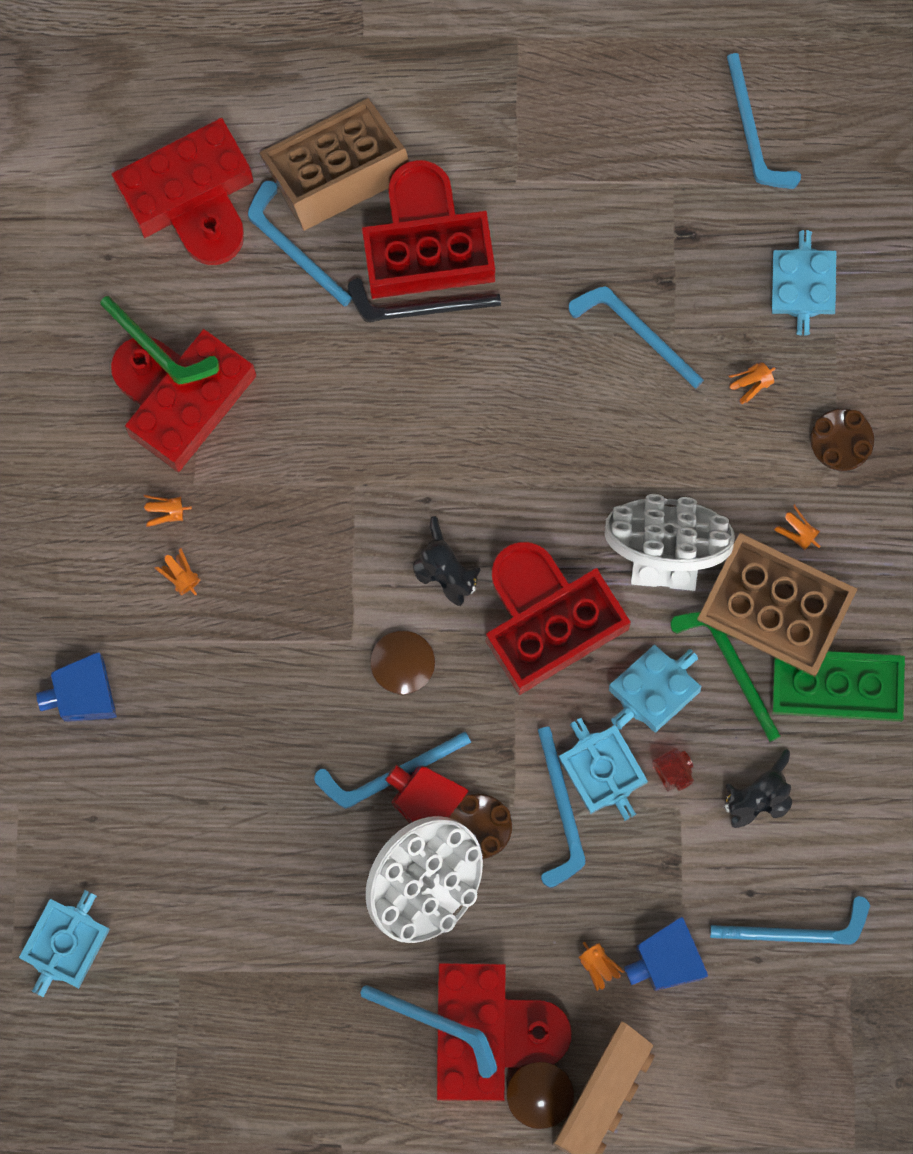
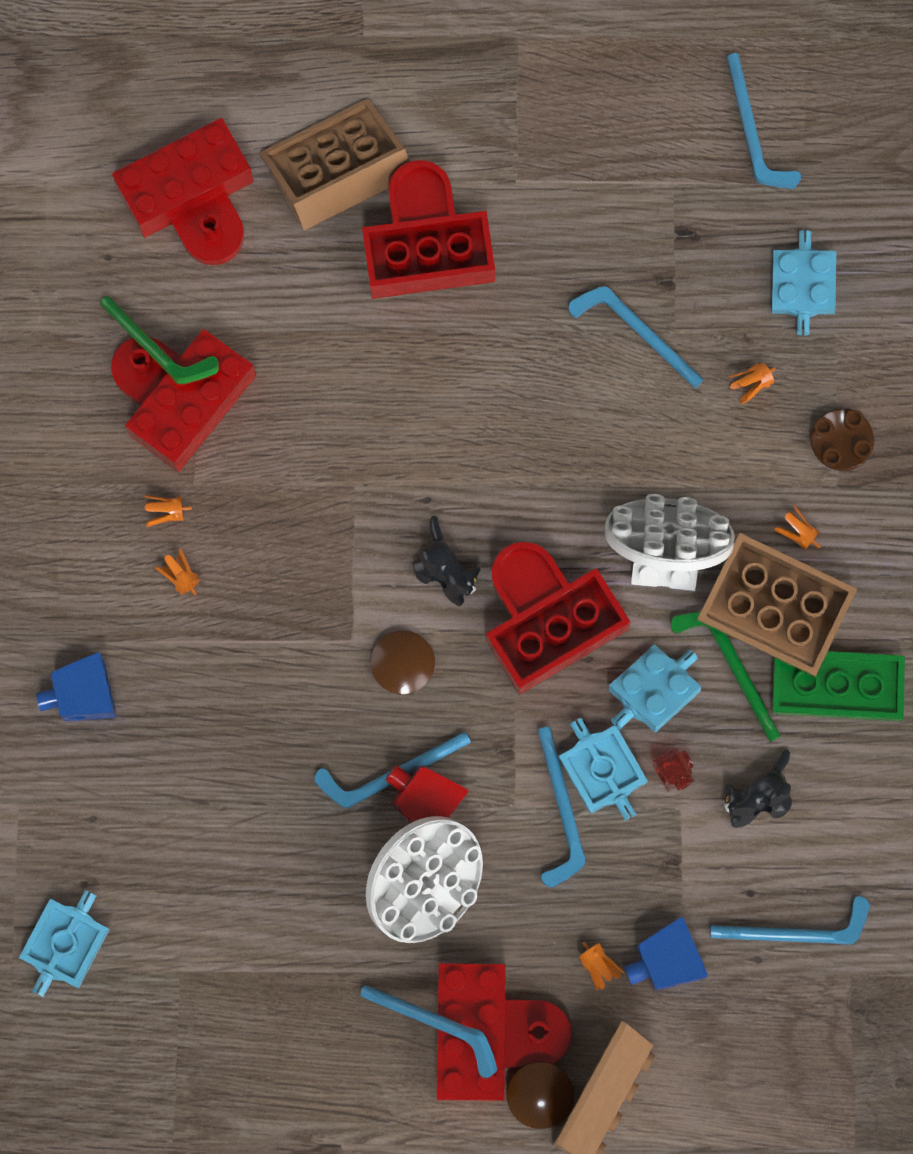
dark azure piece [248,181,352,307] -> none
black piece [348,278,501,323] -> none
reddish brown dish [449,794,512,859] -> none

